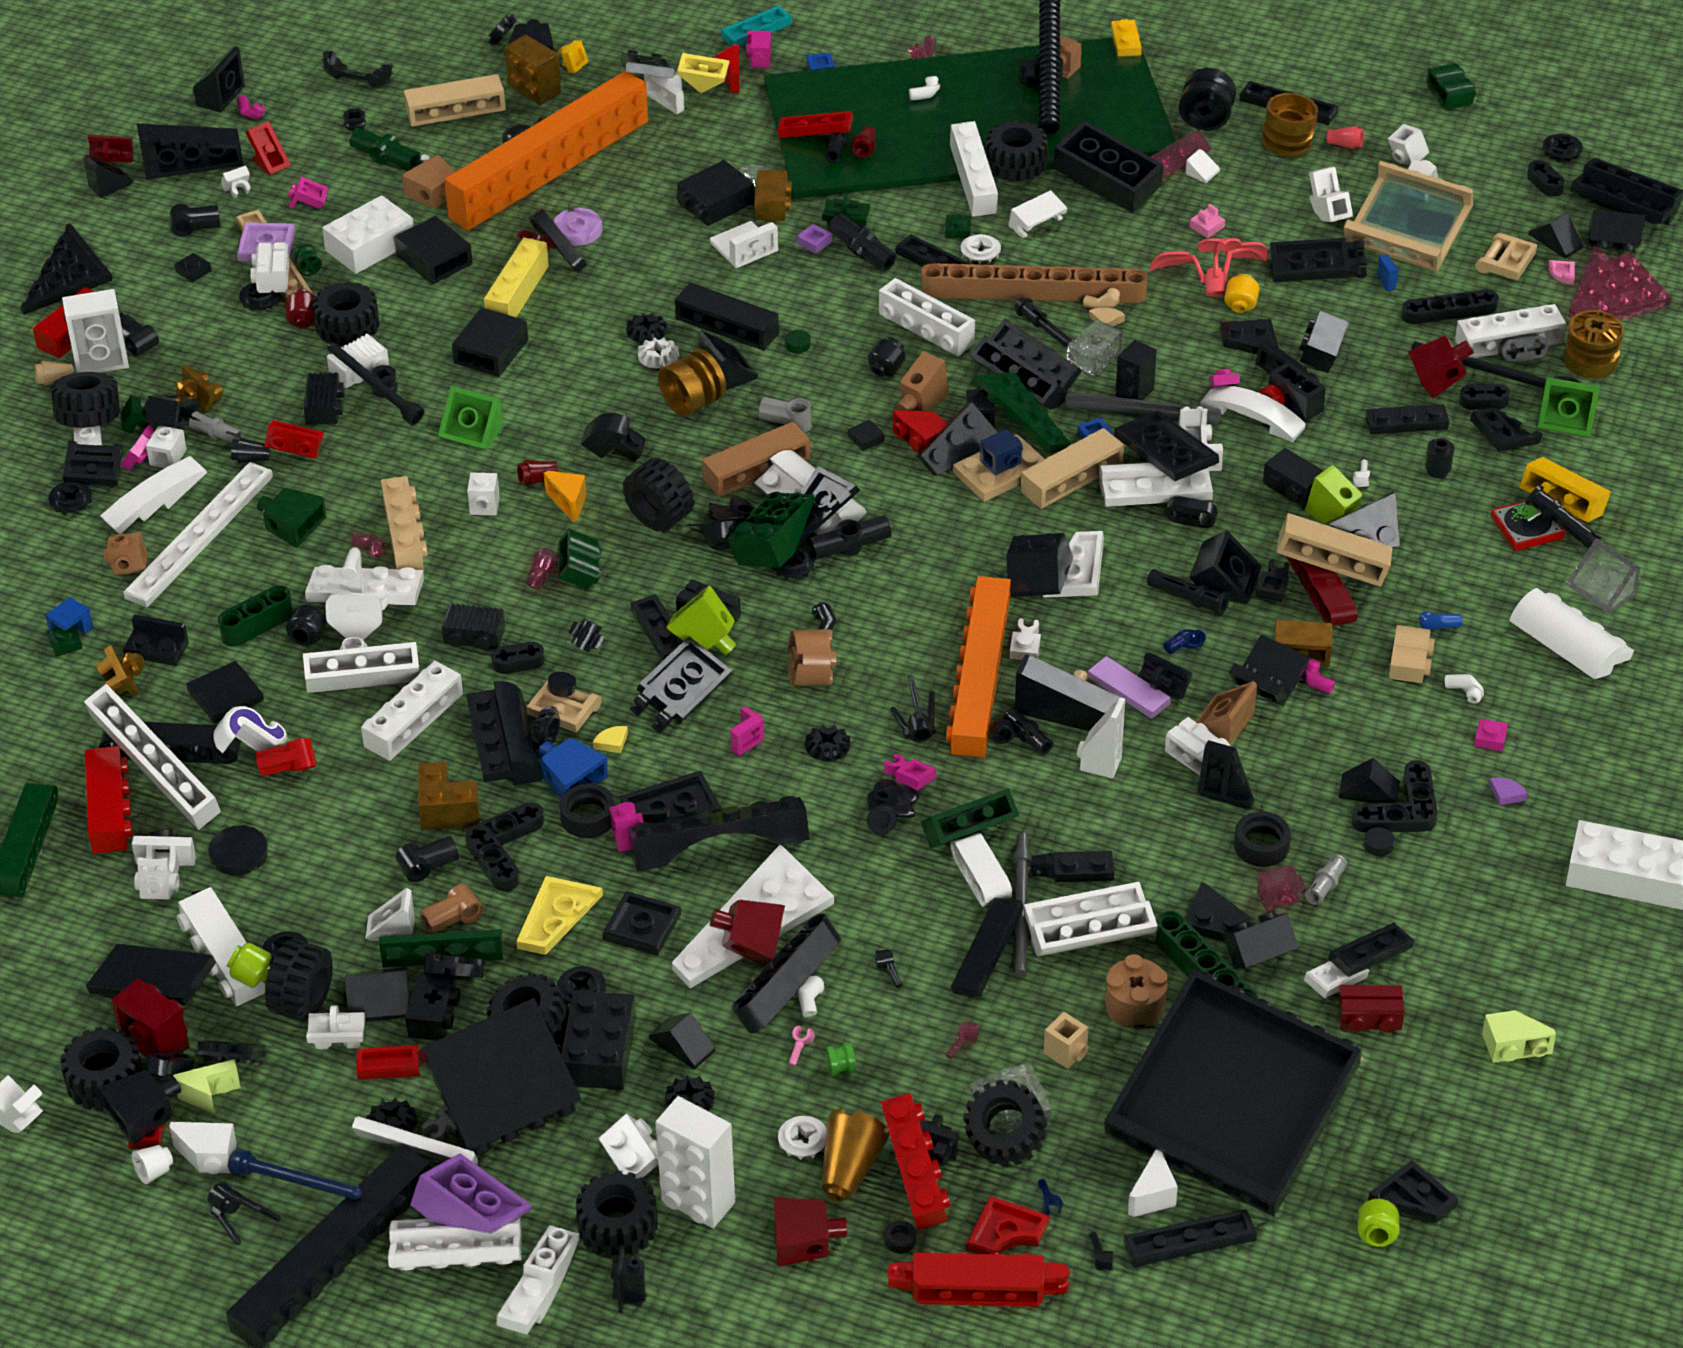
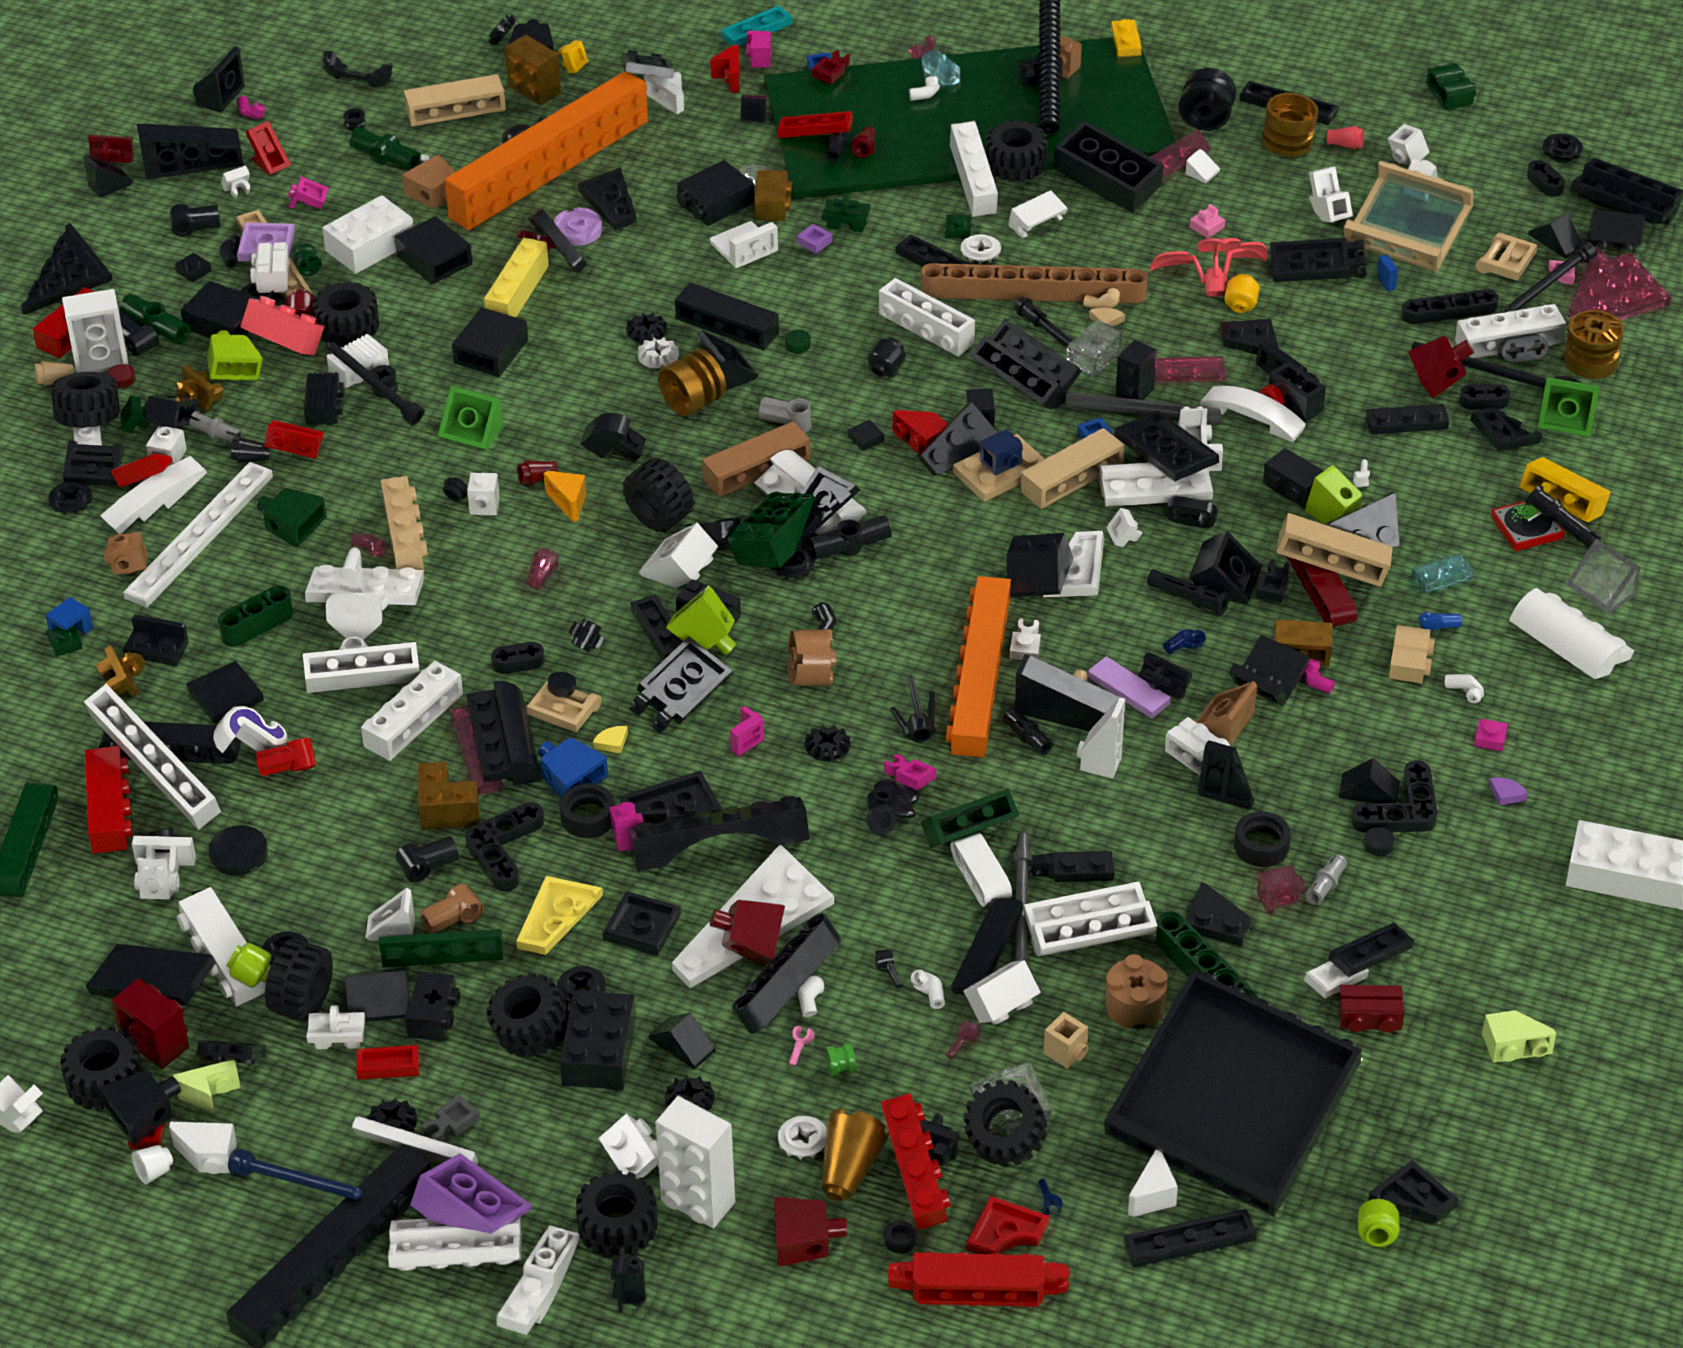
dark pink plate [121,425,155,470] -> none
black beam [145,1052,195,1076] -> none
black plant [207,1182,281,1245] -> none
black head [286,604,327,646] -> none
black panel [417,998,582,1156] -> none
black plate [423,953,485,978] -> none
black brick [442,603,505,650] -> none
black gear [531,705,560,750] -> none
dark green brick [557,528,601,590] -> none
light yellow slope [677,53,729,93] -> none
black plate [708,496,755,523] -> none
black piece [828,213,897,272] -> none
medium nougat torso [896,351,949,412] -> none
dark green wing [971,372,1070,453] -> none
black hinge [990,719,1014,744] -> none
black hand [1089,1232,1113,1271] -> none
dark pink plate [1209,369,1240,387] -> none
black brick [1223,910,1299,969] -> none
brick [1299,311,1348,373] -> none
black brick [1425,438,1454,478] -> none
none -> dark red tile [108,364,135,388]
none -> red slope [111,454,173,487]
none -> dark green piece [120,293,191,344]
none -> black brick [180,281,260,338]
none -> lime torso [207,330,263,380]
none -> black arm [219,234,241,268]
none -> coral brick [240,296,324,355]
none -> black plate [442,477,468,502]
none -> clear pink tile [450,706,504,795]
none -> black wing [578,167,637,230]
none -> white slope [639,523,718,588]
none -> black tile [741,95,766,122]
none -> dark red plate [812,50,850,84]
none -> white arm [911,969,945,1009]
none -> clear light blue plate [922,51,961,85]
none -> white brick [964,960,1041,1025]
none -> white tile [1106,508,1143,548]
none -> clear pink tile [1155,356,1226,382]
none -> clear light blue plate [1411,553,1474,593]
none -> black piece [1504,240,1597,312]

